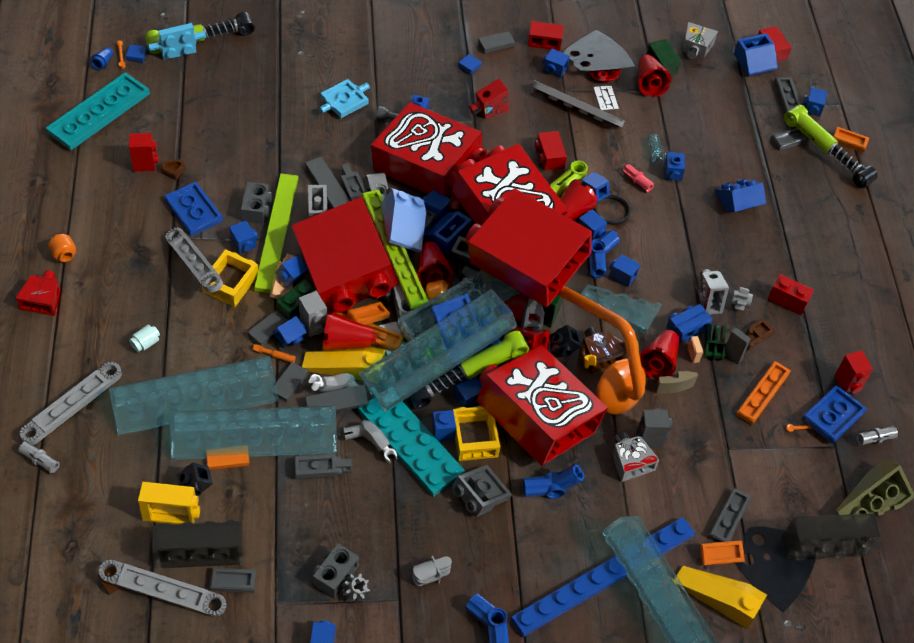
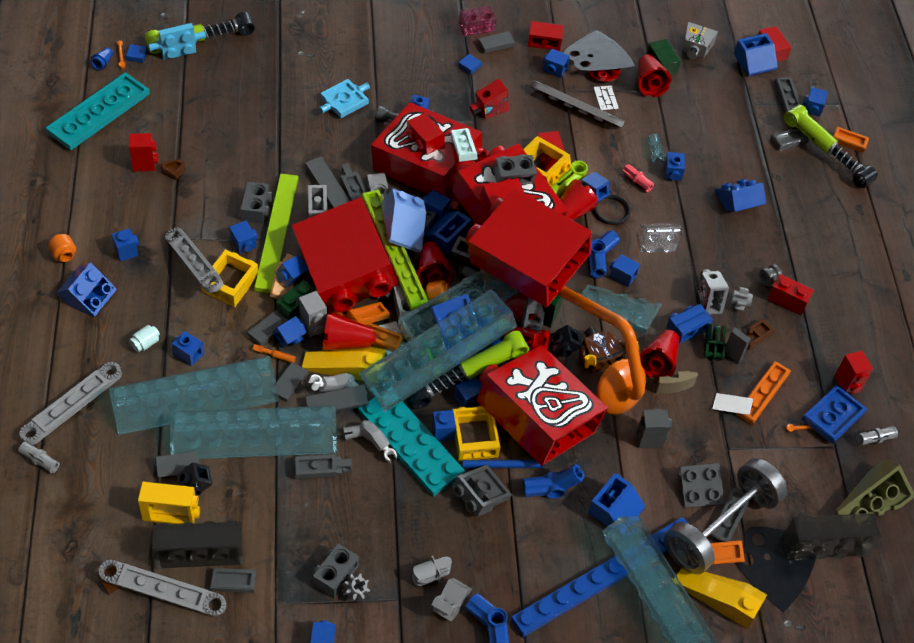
red torso [16,270,60,316] -> none
blue tile [164,182,223,236] -> none
orange tile [206,445,250,470] -> none
blue brick [578,210,607,240] -> none
light grey torso [612,431,659,482] -> none
light nougat tile [687,336,703,363] -> none
none -> blue slope [57,262,117,317]
none -> blue brick [111,228,139,262]
none -> dark grey tile [156,451,199,478]
none -> blue brick [172,331,204,367]
none -> red brick [406,113,445,155]
none -> light grey brick [431,578,472,621]
none -> light aqua tile [451,128,478,162]
none -> clear pink brick [459,6,497,36]
none -> blue bar [462,460,544,468]
none -> red brick [480,178,525,214]
none -> dark grey brick [493,154,537,185]
none -> yellow window [523,136,572,186]
none -> blue slope [588,473,646,536]
none -> clear slope [637,223,683,253]
none -> flat silver axle [664,458,787,574]
none -> dark grey hinge [677,463,725,508]
none -> white sticker [712,393,753,415]
none -> dark grey wheel [759,264,782,286]

